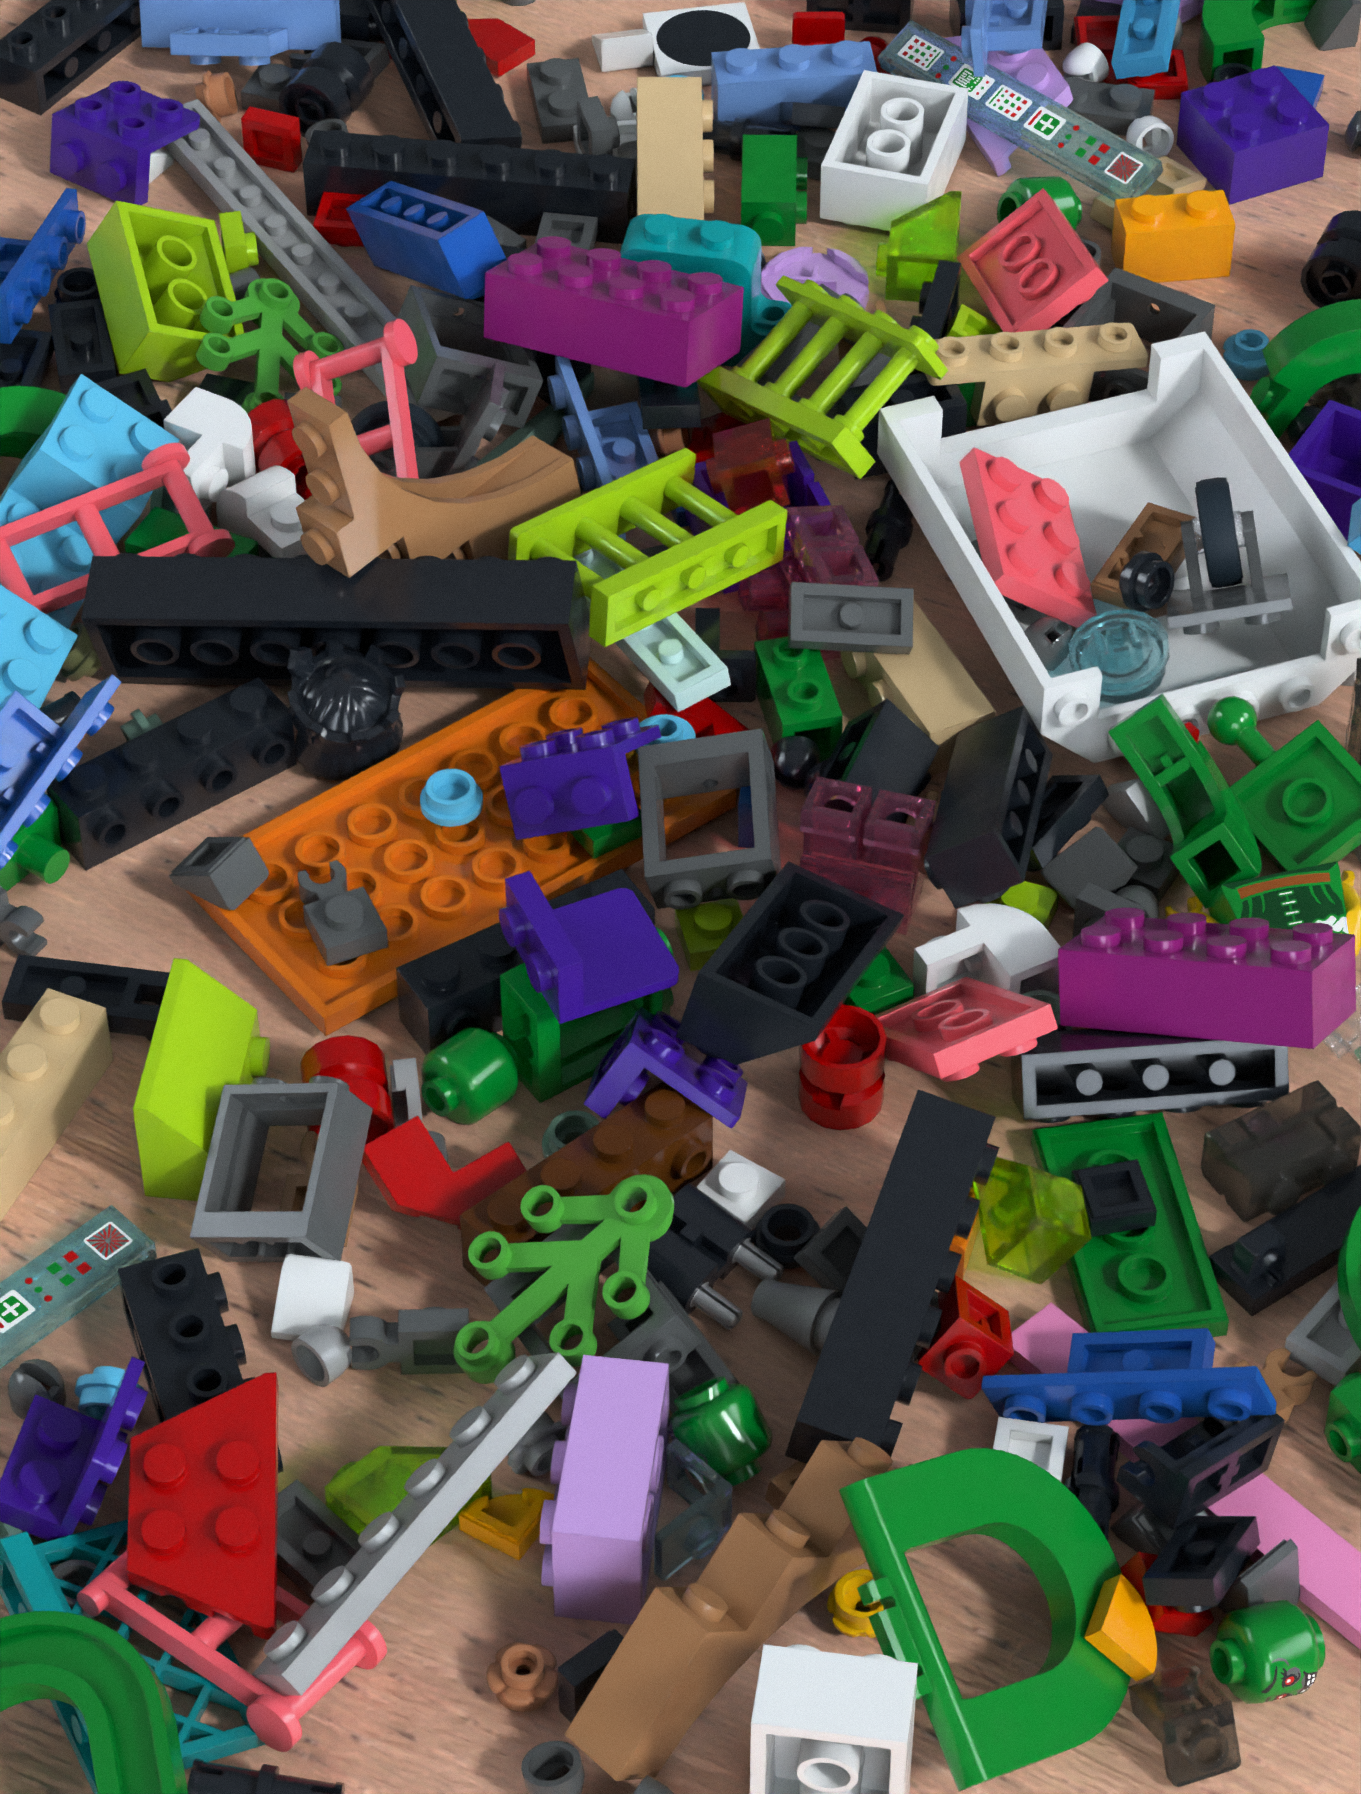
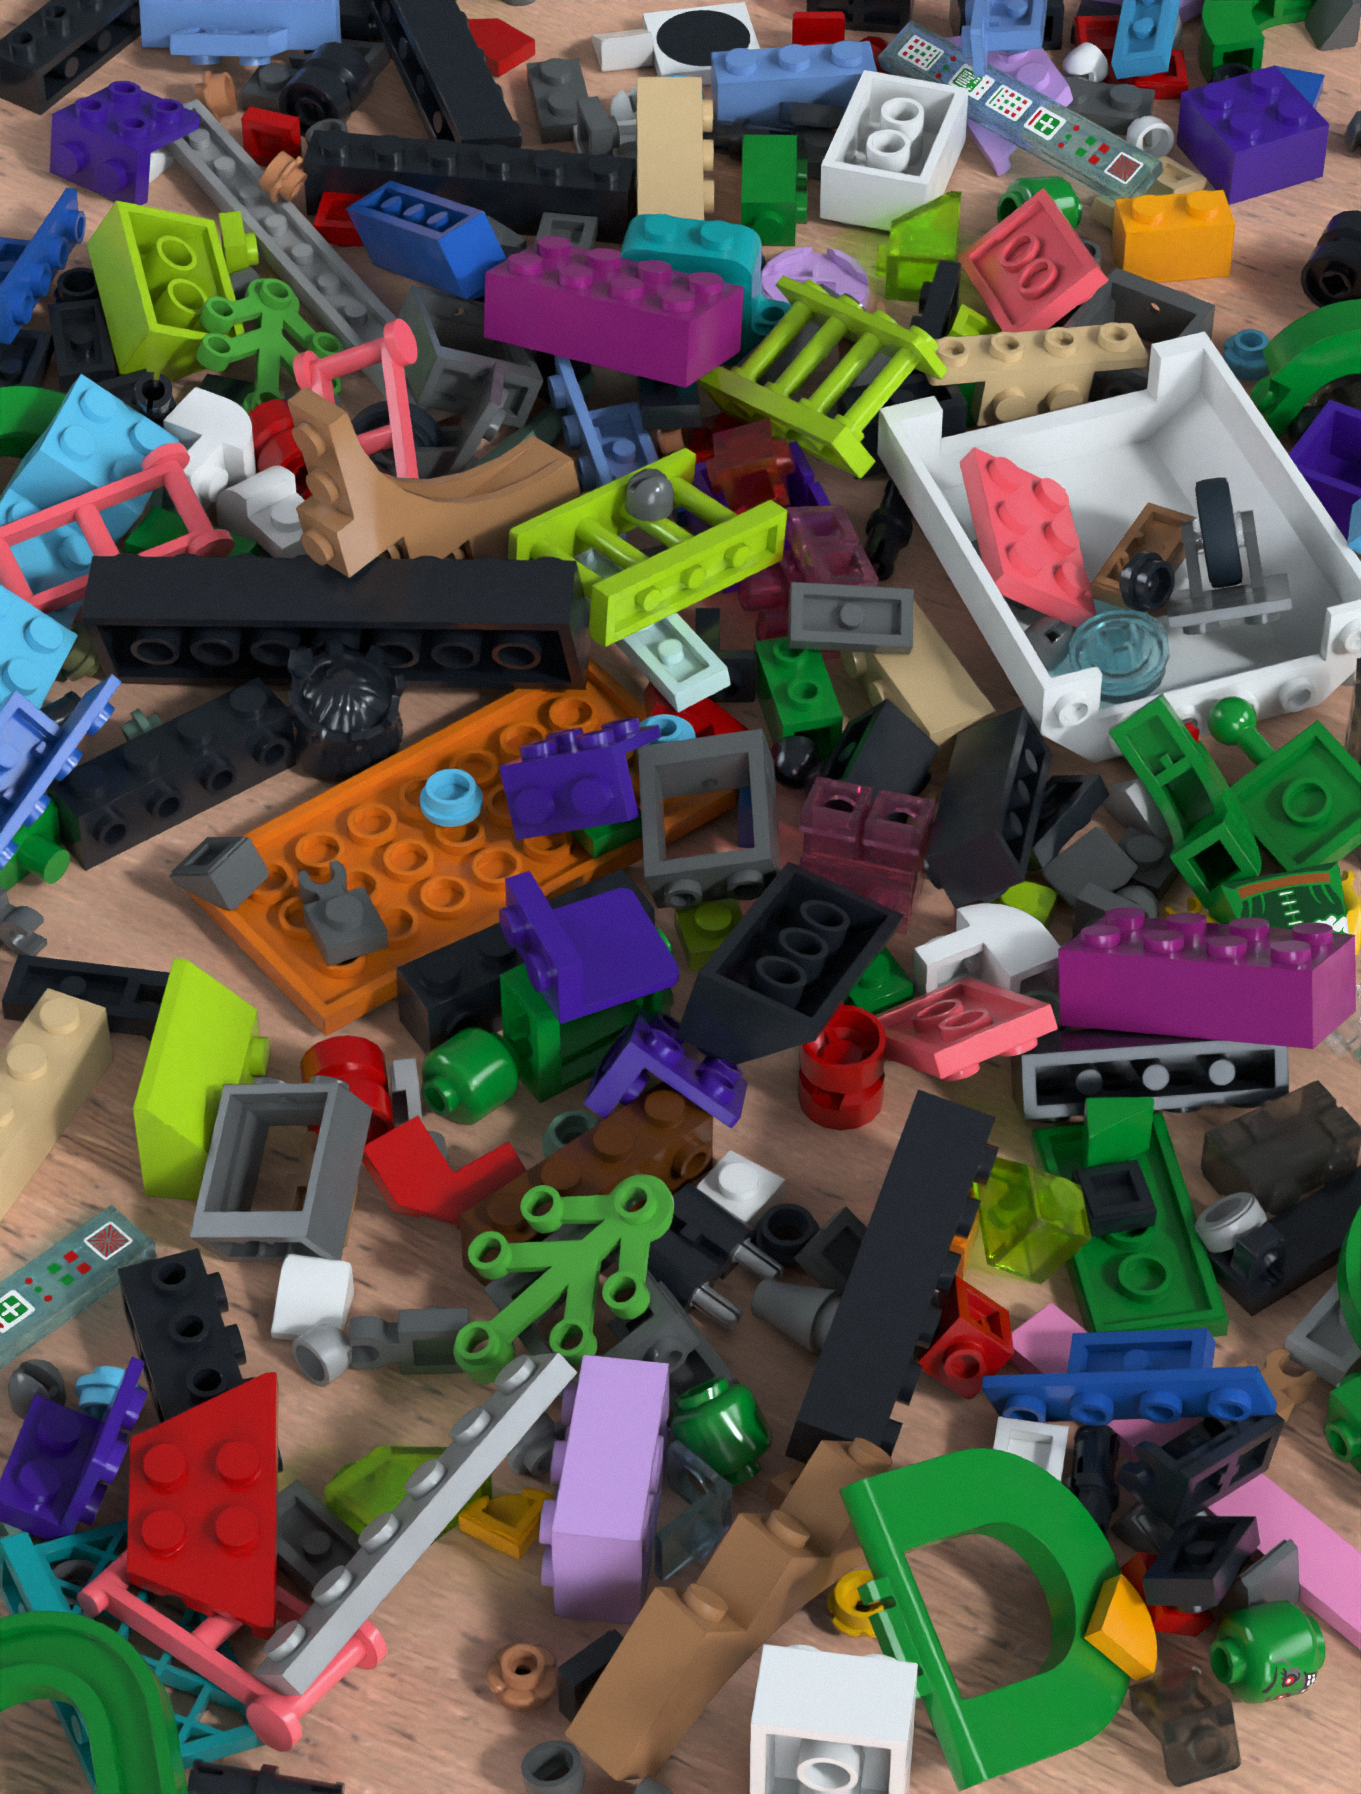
none -> black pin [130,372,176,429]
none -> nougat plate [258,151,307,203]
none -> dark grey hinge [625,469,674,521]
none -> green slope [1081,1097,1154,1168]
none -> light grey tile [1195,1192,1267,1253]

